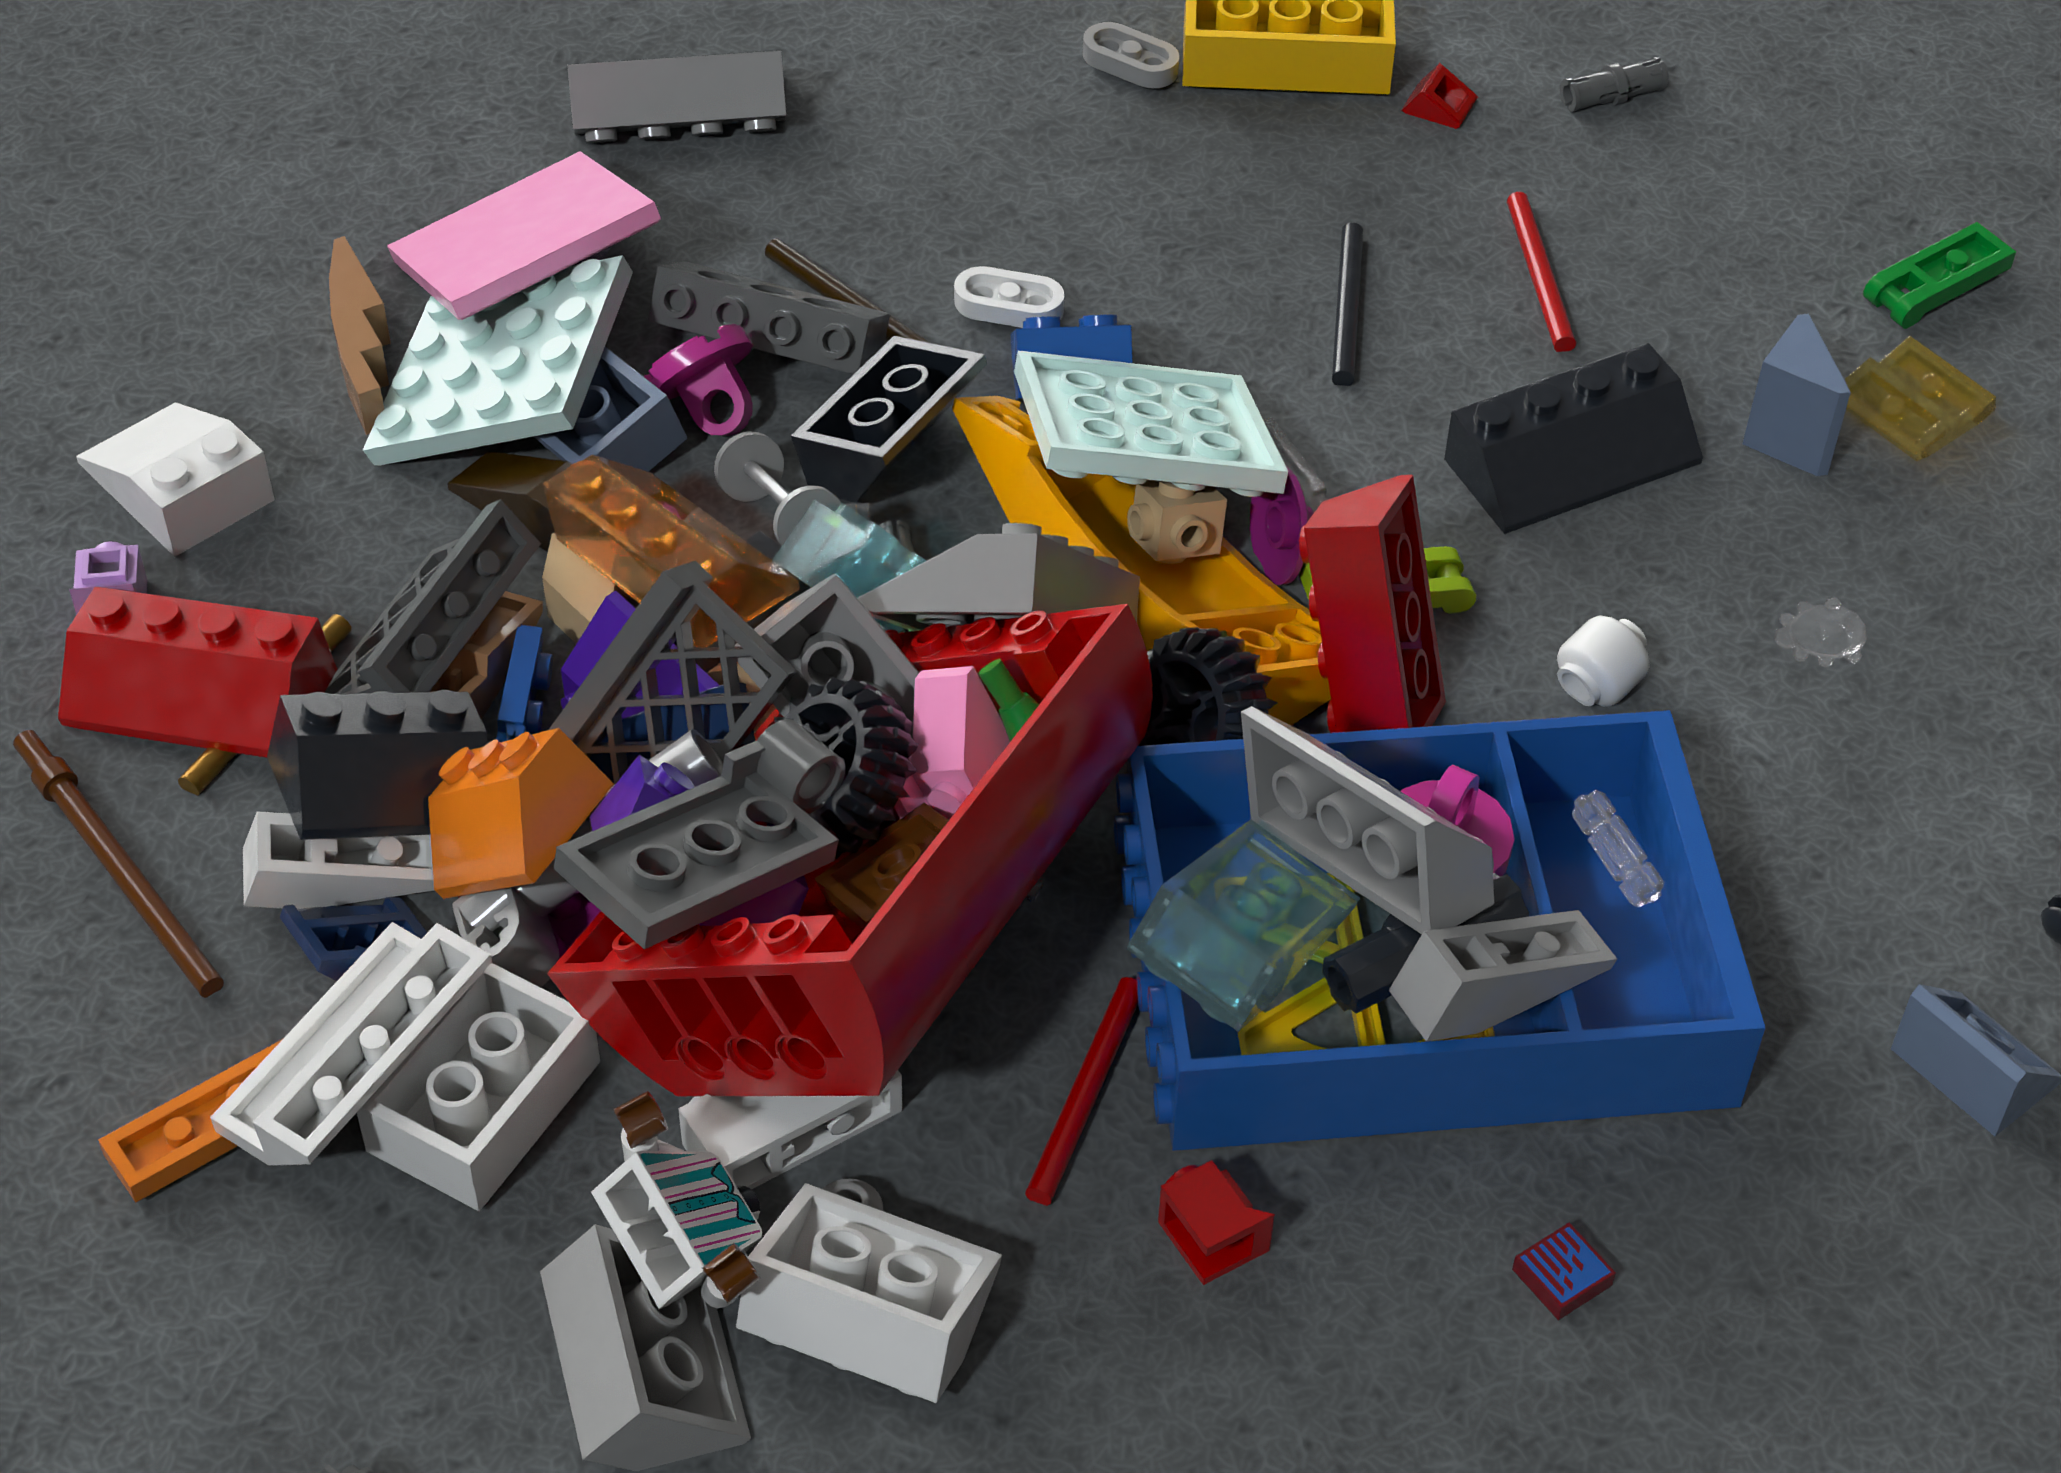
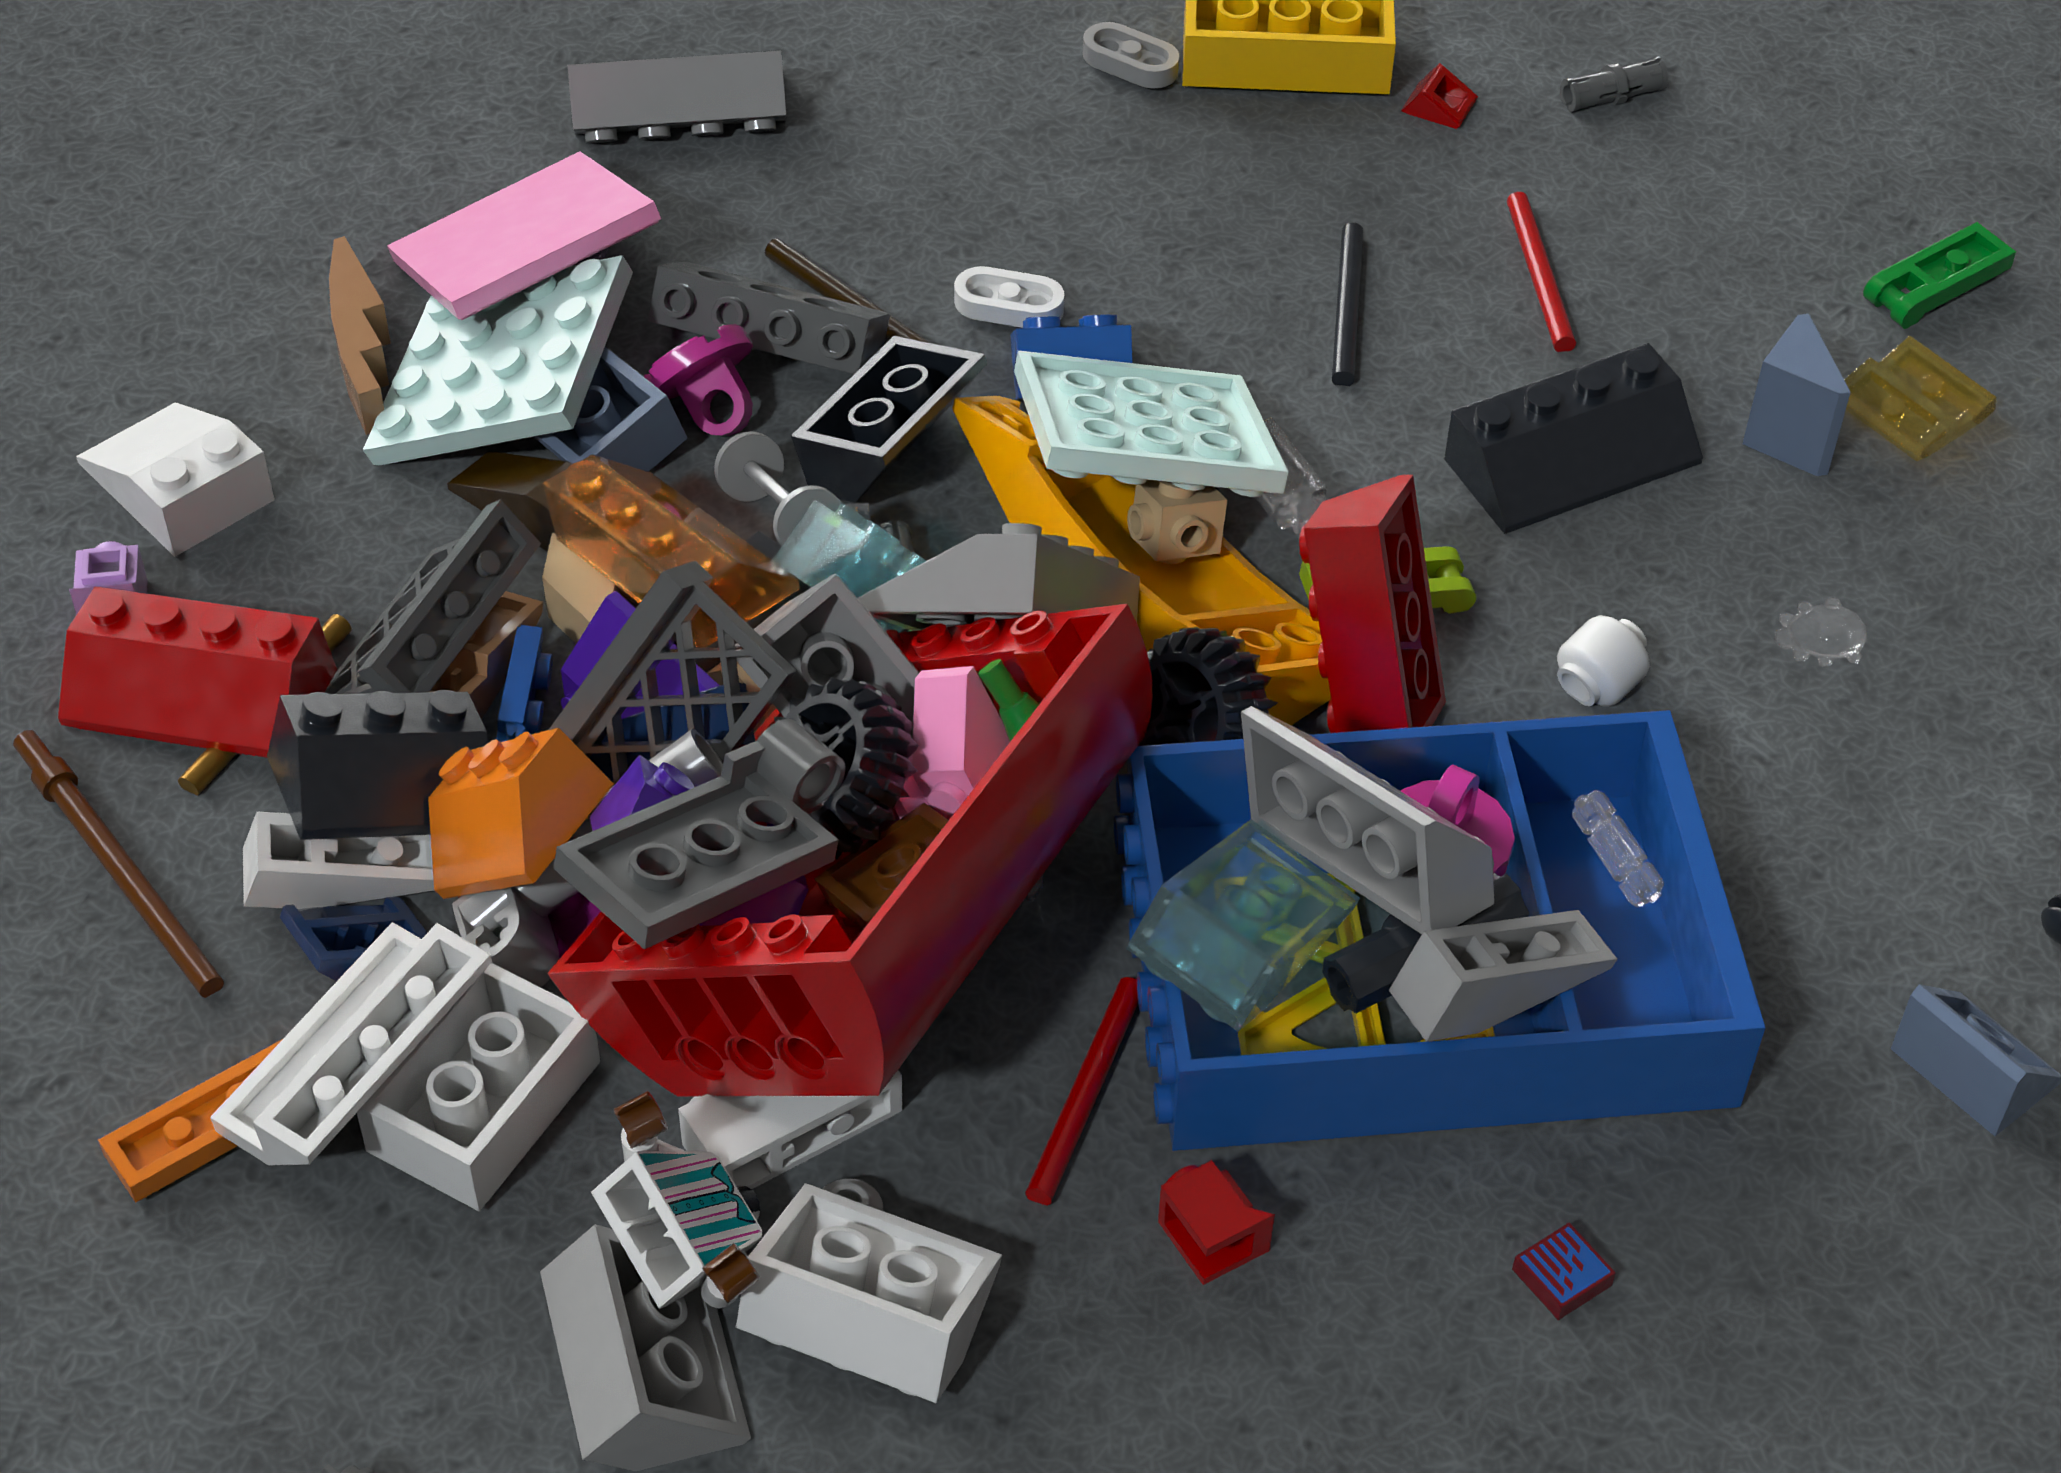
magenta dish [1250,466,1314,585] -> none

